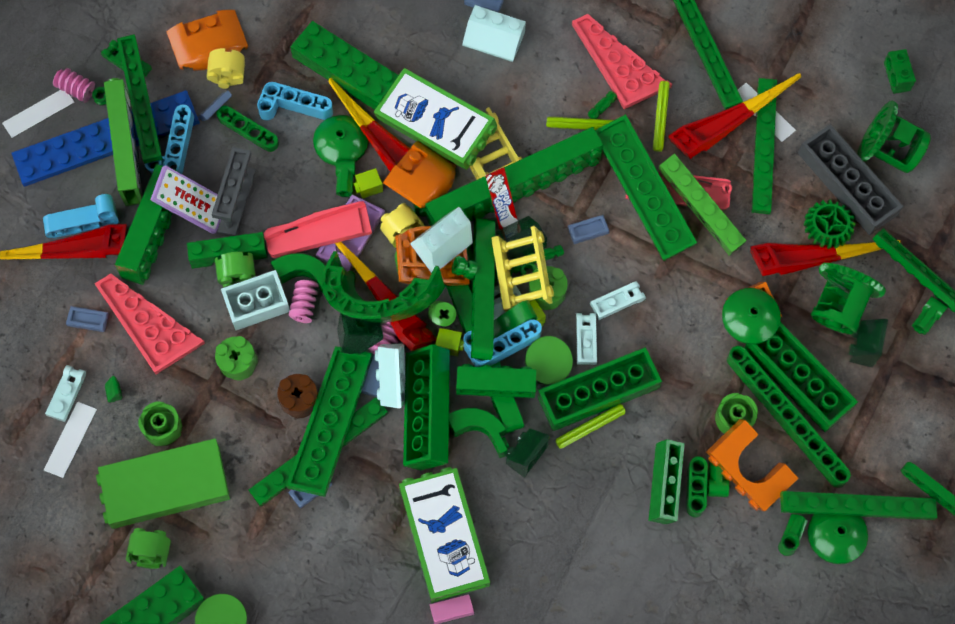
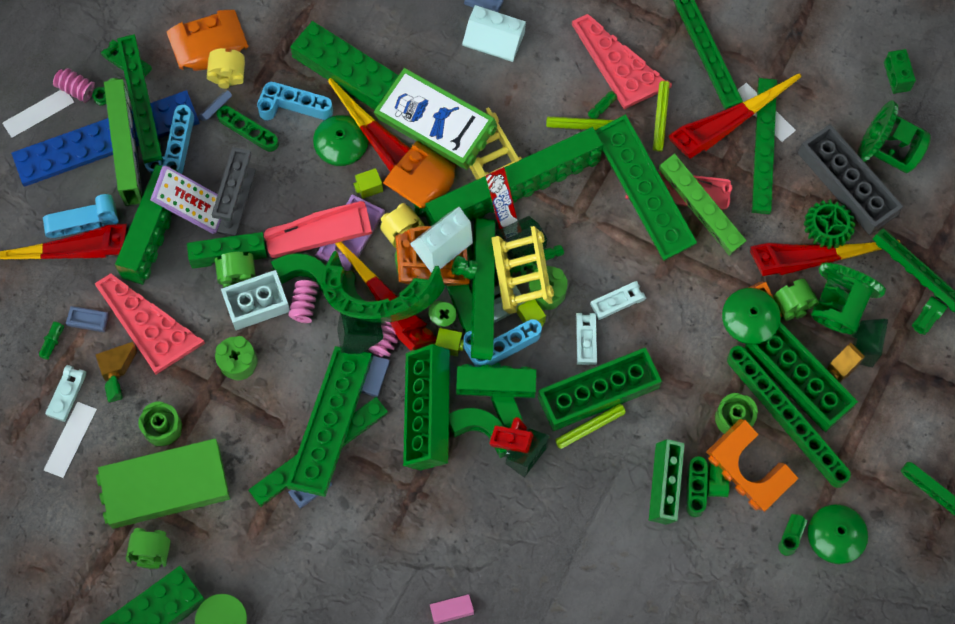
reddish brown brick [277,374,318,418] -> none
green piece [336,160,356,197] -> none
light aqua slope [375,344,405,408] -> none
brick [399,467,490,603] -> none
green beam [494,300,537,339] -> none
bright green piece [525,336,573,385] -> none
sand blue tile [568,215,610,244] -> none
green plate [780,491,937,520] -> none
none -> green axle [39,322,64,360]
none -> pearl gold slope [95,342,137,381]
none -> red plate [489,417,533,453]
none -> bright green brick [773,279,819,321]
none -> pearl gold slope [827,343,865,383]

